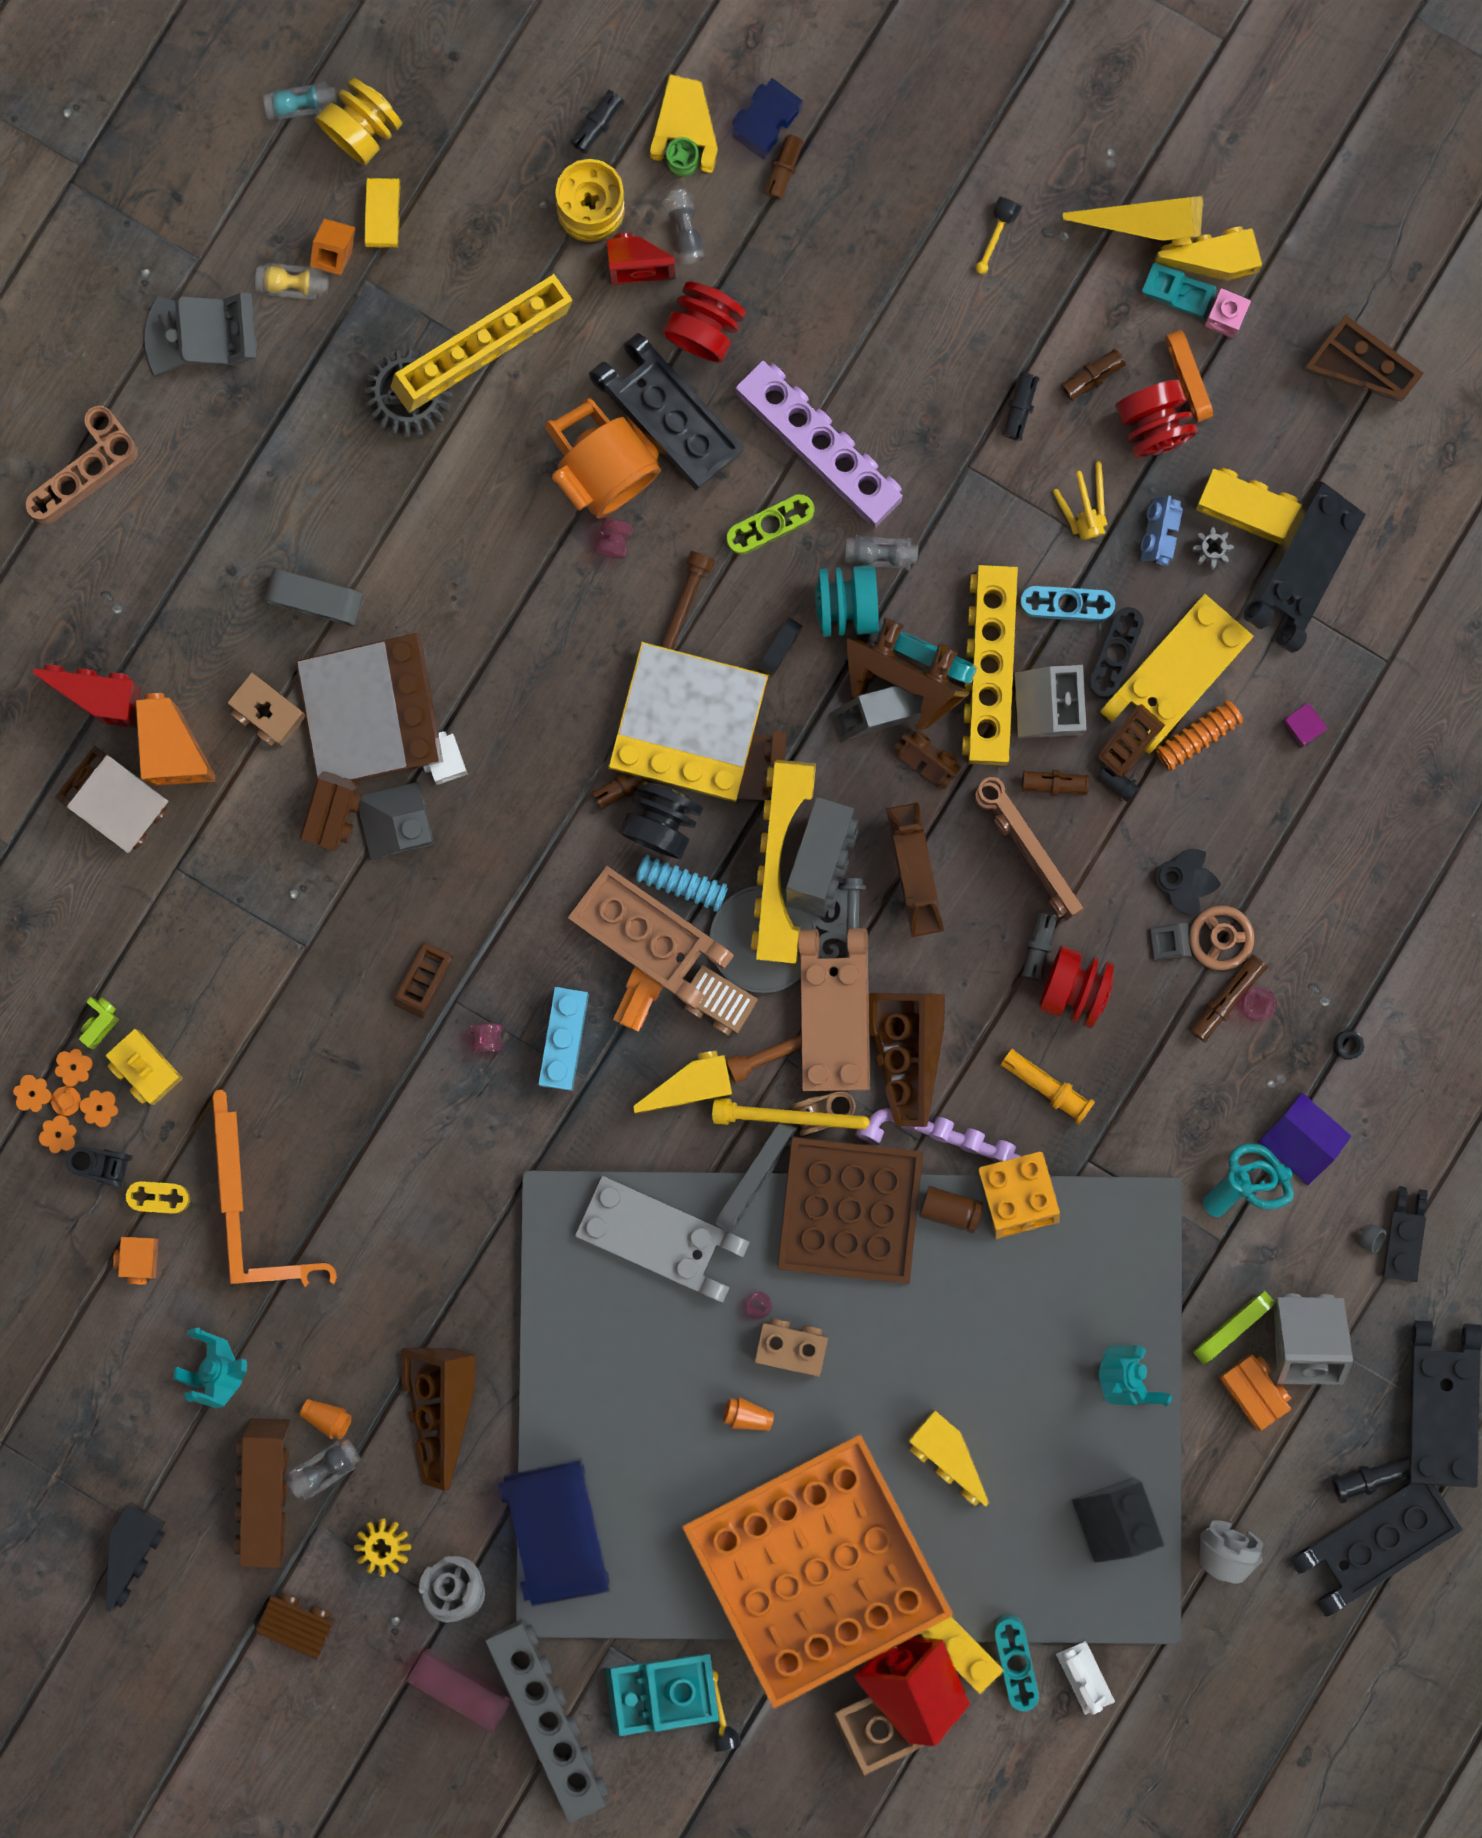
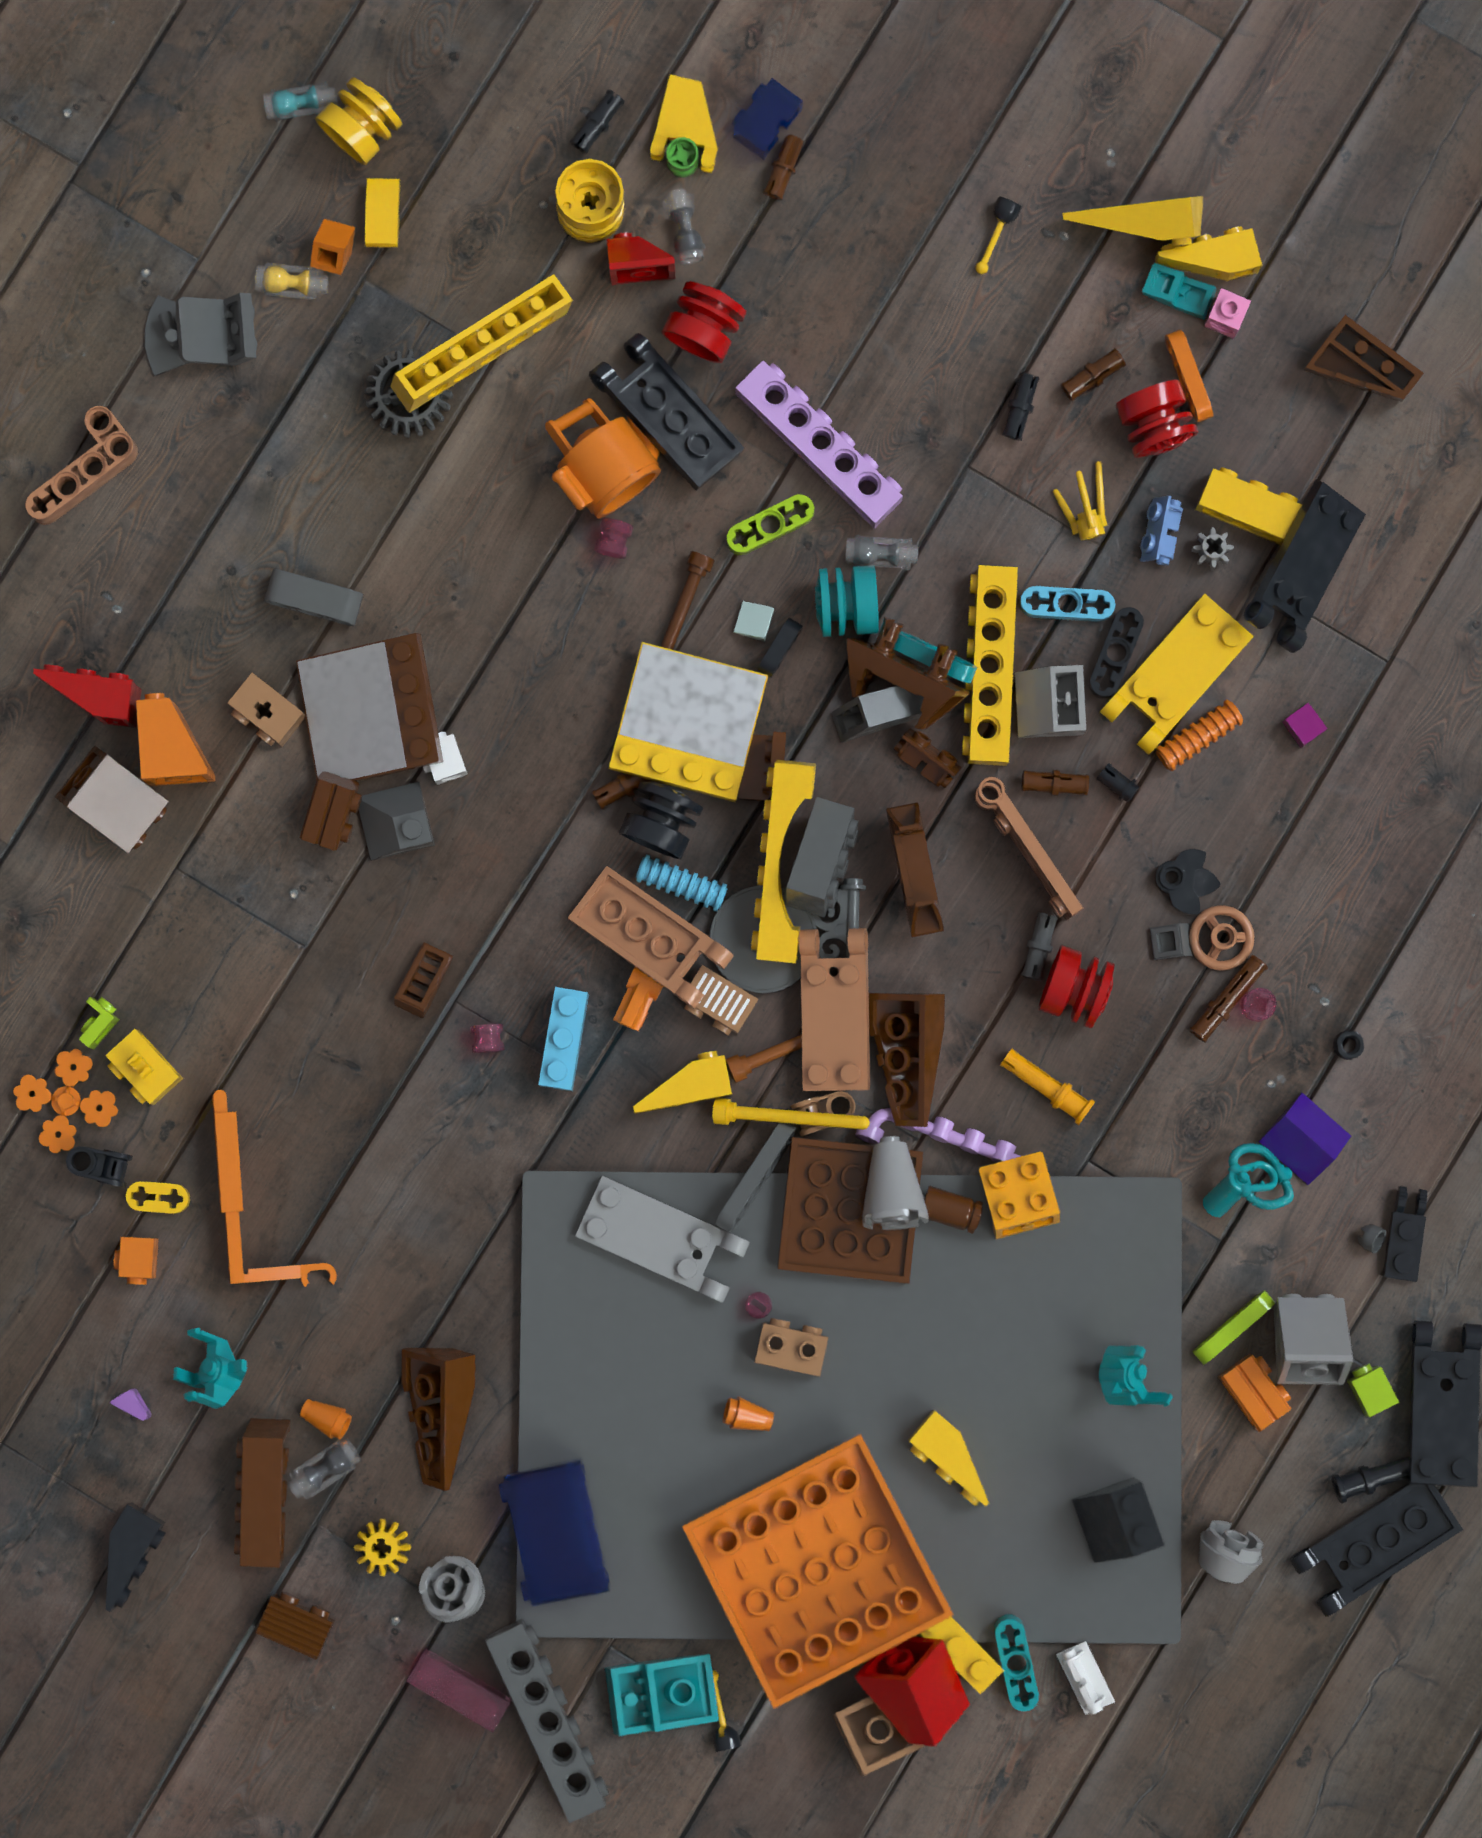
reddish brown slope [1098,704,1165,777] -> none
none -> medium lavender slope [110,1388,152,1421]
none -> light aqua slope [734,601,774,642]
none -> light grey cone [862,1136,928,1230]
none -> lime brick [1347,1363,1399,1417]

